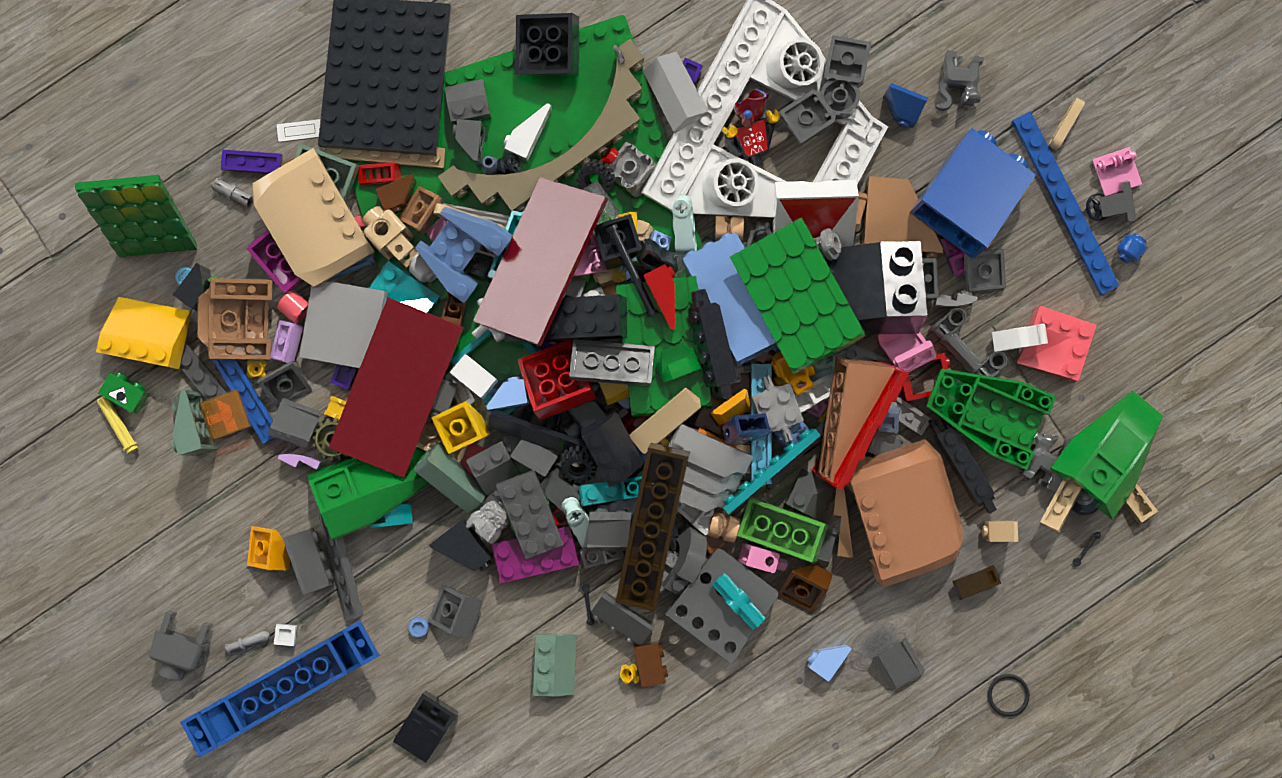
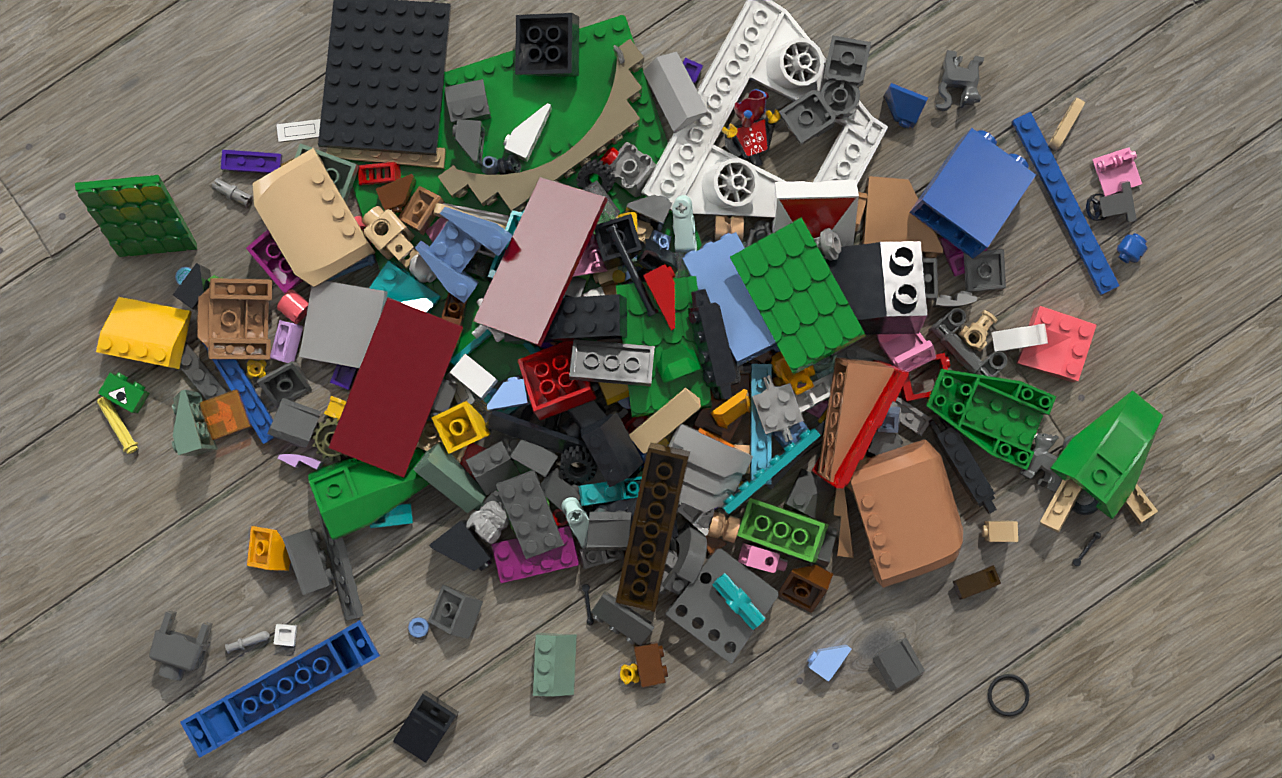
dark blue torso [722,413,771,445] -> none
none -> dark grey slope [625,195,672,232]
none -> tan connector [958,310,998,351]

